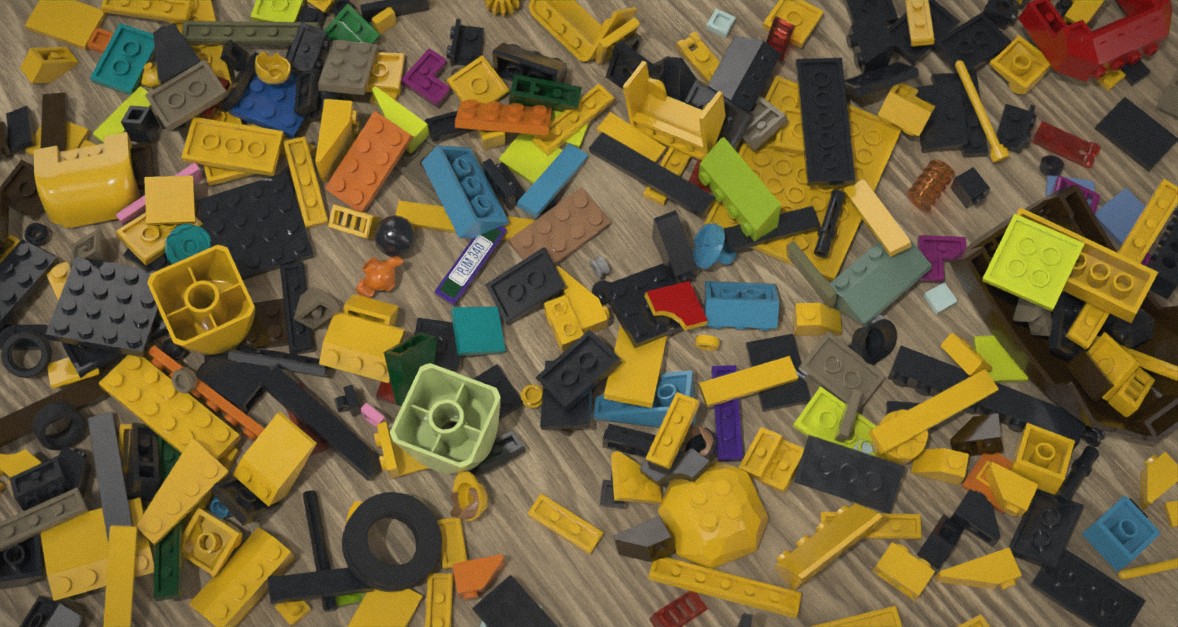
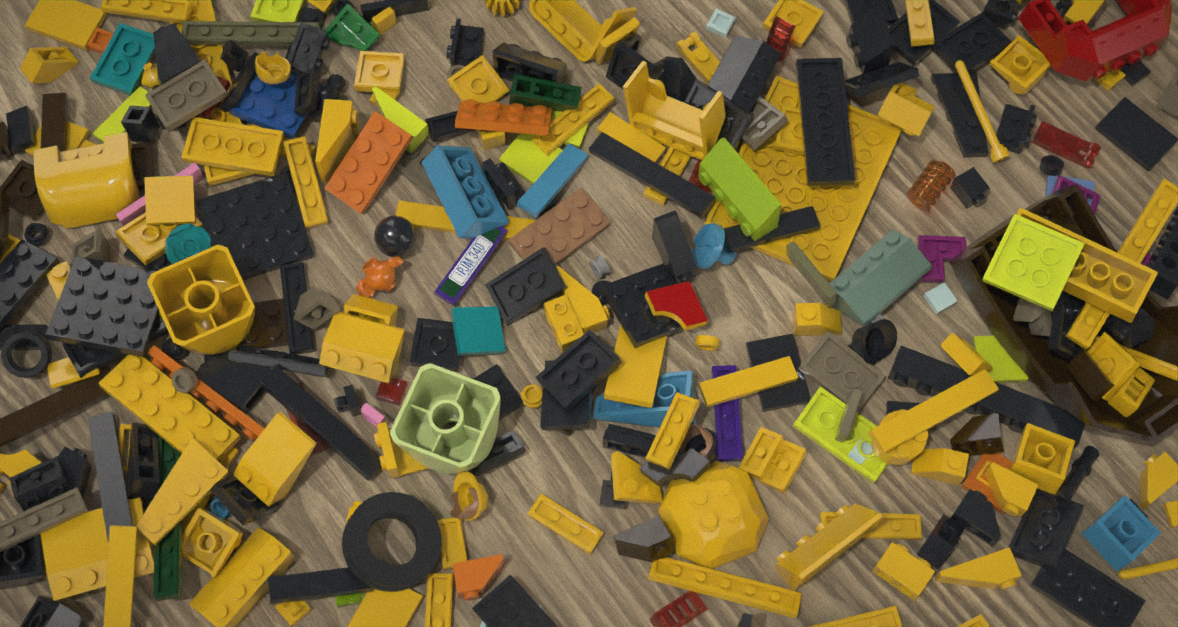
black tyre [32,402,84,450] -> none
black axle [303,490,337,612] -> none
dark tan plate [318,40,378,95] -> none
yellow slope [328,204,381,239] -> none
dark green slope [384,332,437,406] -> none
magenta plate [401,48,451,108] -> none
dark azure slope [704,281,779,331] -> none
black plate [794,434,905,514] -> none
black pin [814,190,846,258] -> none
yellow tile [843,179,912,257] -> none
black plate [914,81,968,153] -> none
black bush [1081,424,1106,447] -> none
medium blue tile [1095,188,1145,246] -> none

